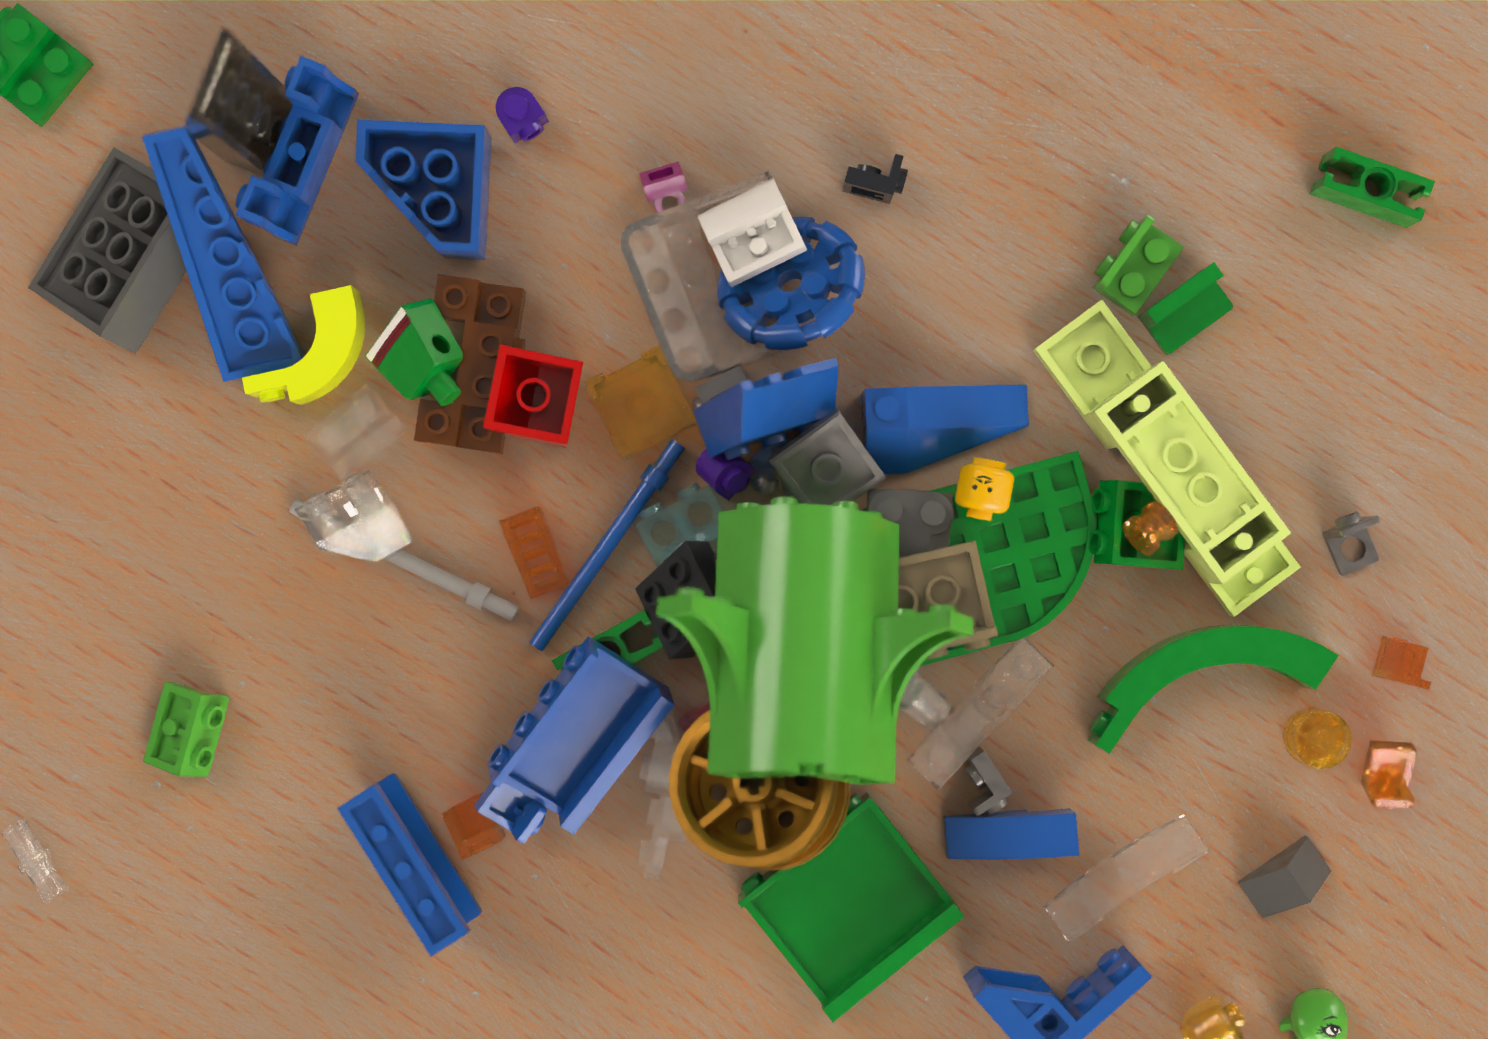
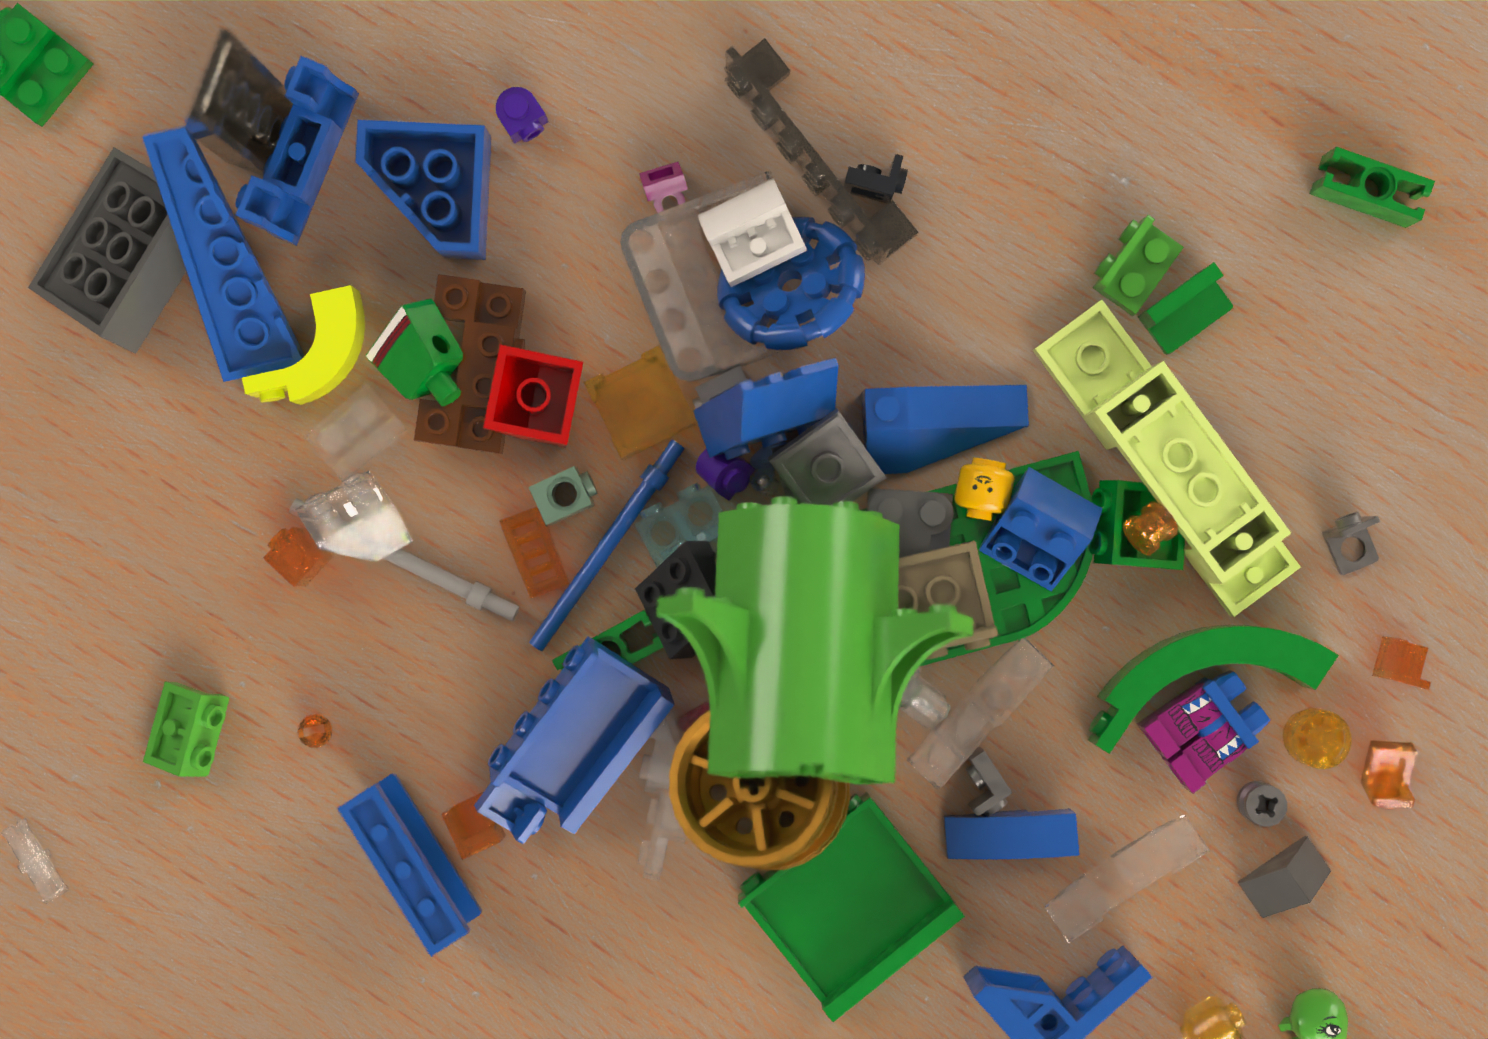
none -> clear orange brick [263,527,334,587]
none -> clear orange hinge [297,714,332,748]
none -> sand green brick [528,466,598,526]
none -> clear smoke bracket [724,38,919,266]
none -> blue slope [979,467,1102,592]
none -> hips [1137,670,1271,794]
none -> flat silver wheel [1237,781,1287,827]

